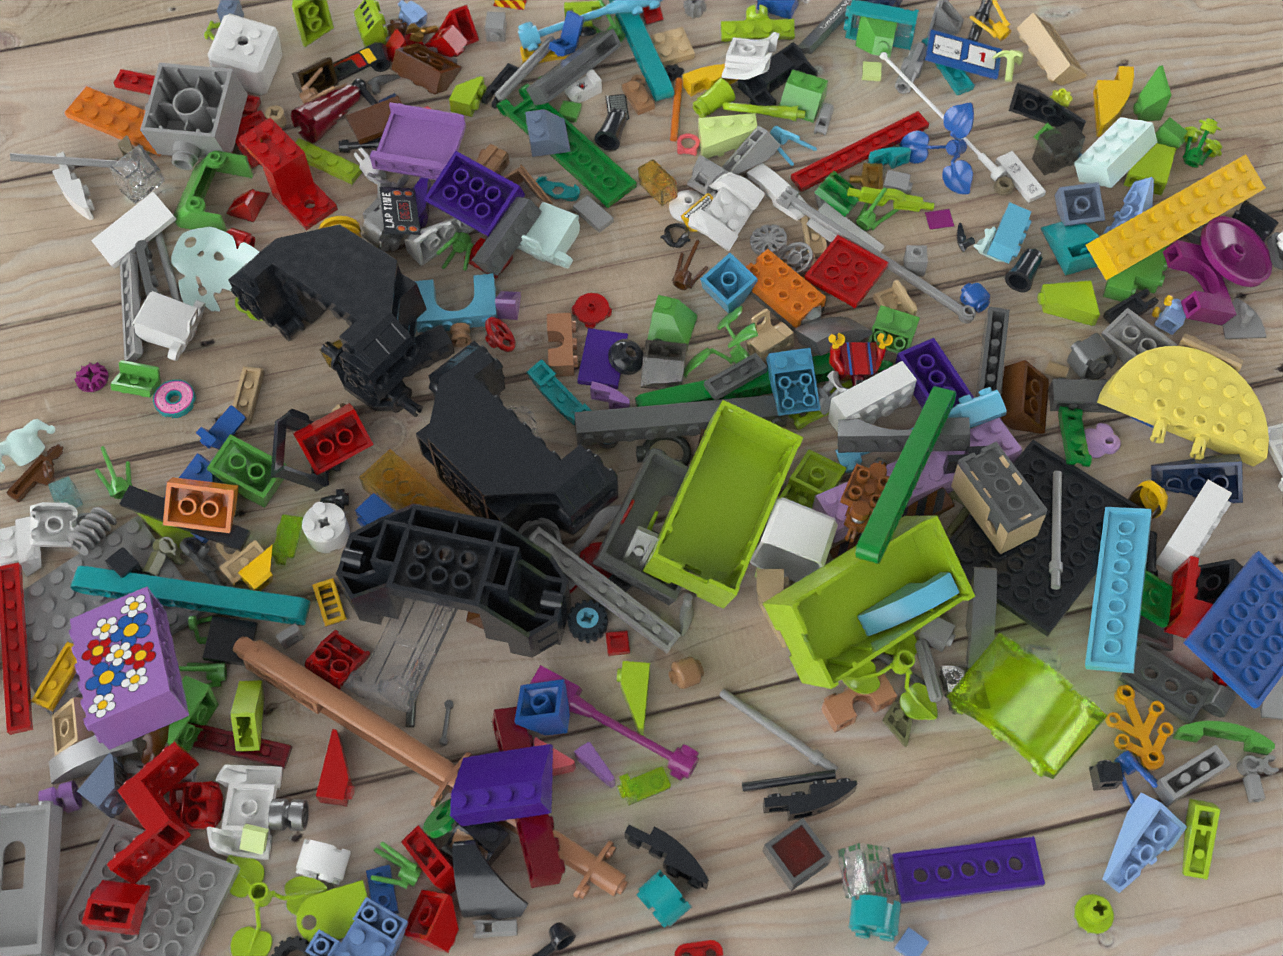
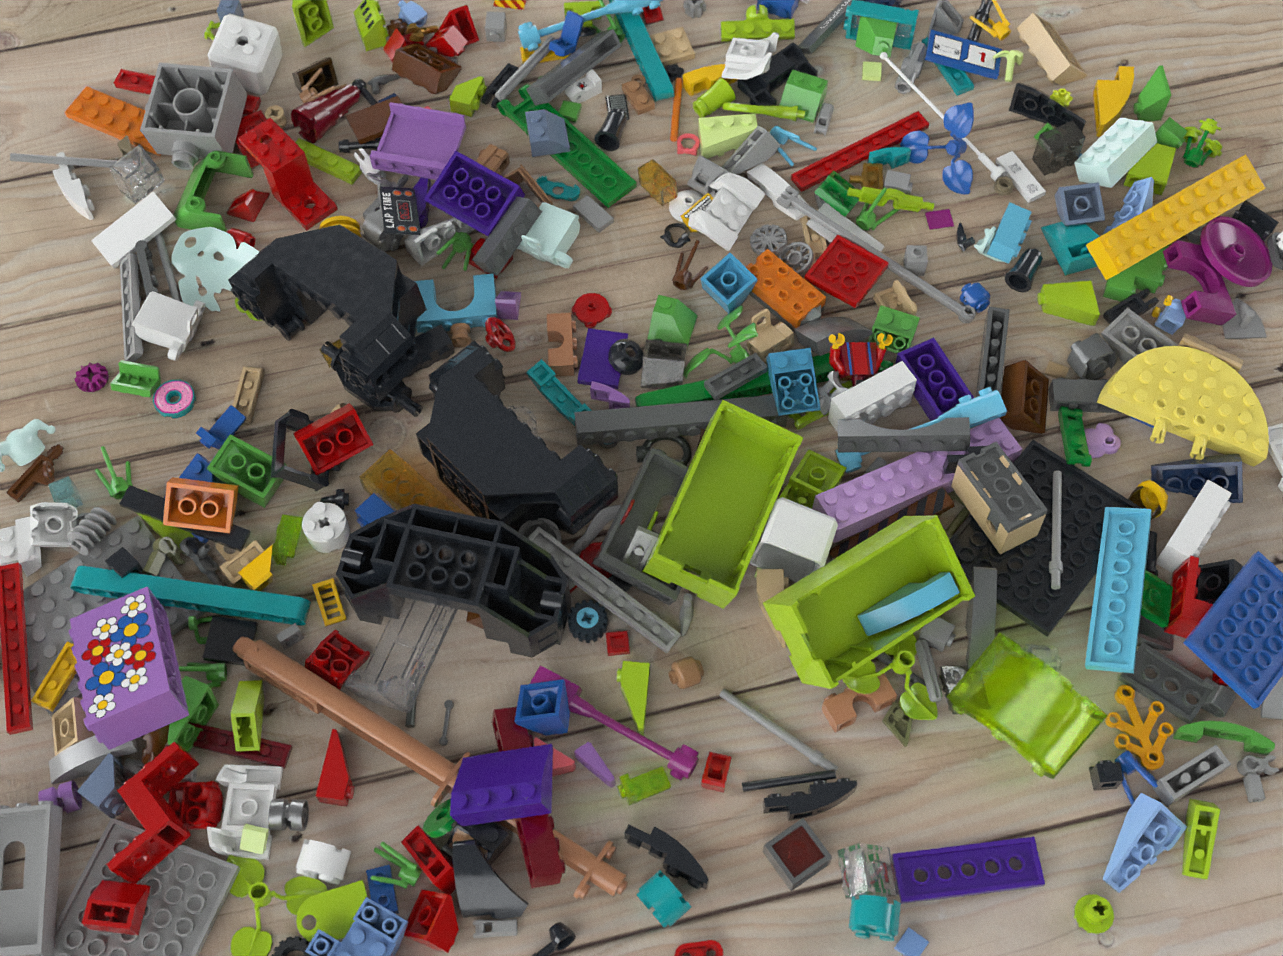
black door [333,42,391,82] -> none
dark orange piece [840,461,890,542] -> none
green beam [855,386,956,564] -> none
none -> red slope [701,752,732,793]

